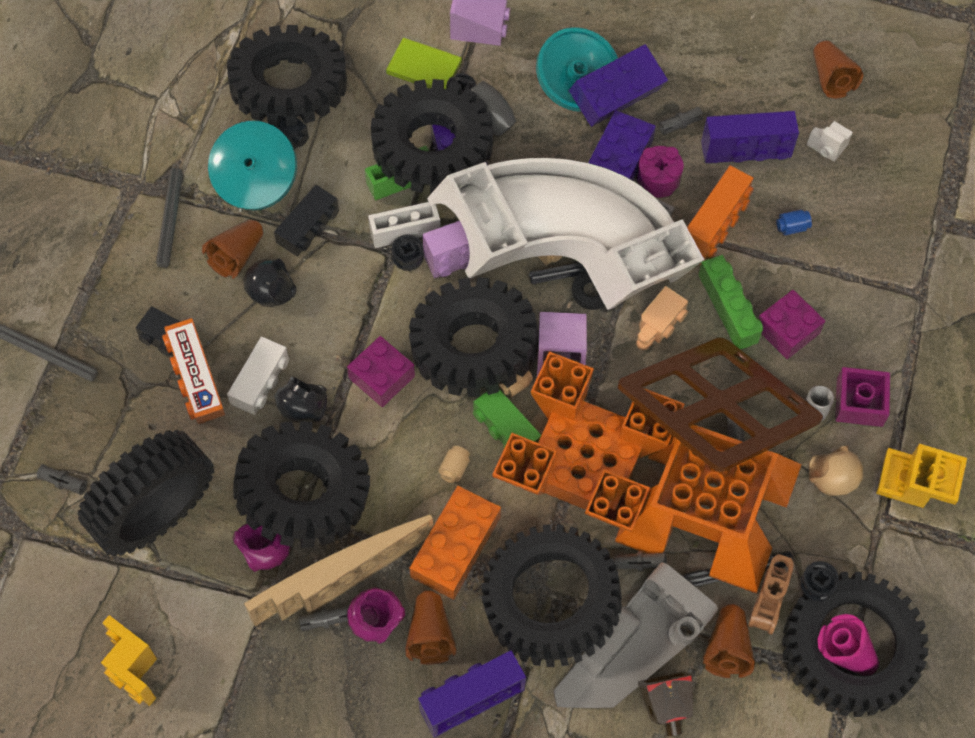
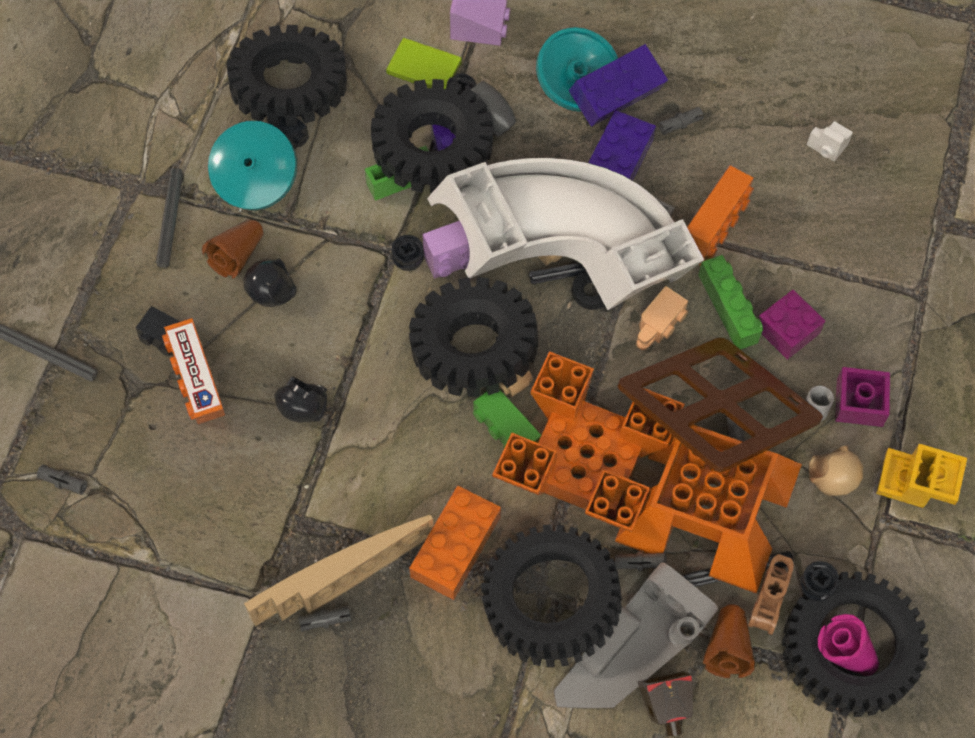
black tyre [78,430,214,556] -> none
yellow bracket [101,615,157,706] -> none
white brick [227,337,289,415] -> none
black tyre [233,421,370,548] -> none
magenta helmet [233,523,290,572] -> none
black brick [274,185,339,257] -> none
magenta brick [347,336,415,408] -> none
magenta helmet [347,587,405,644] -> none
white brick [368,202,440,248] -> none
dark orange cone [405,590,456,665] -> none
dark purple brick [418,650,526,738] -> none
tan brick [438,446,470,483] -> none
lavender slope [537,312,587,377] -> none
magenta brick [637,146,684,198] -> none
dark purple brick [701,111,799,164] -> none
blue brick [776,209,812,236] -> none
dark orange cone [813,41,864,99] -> none

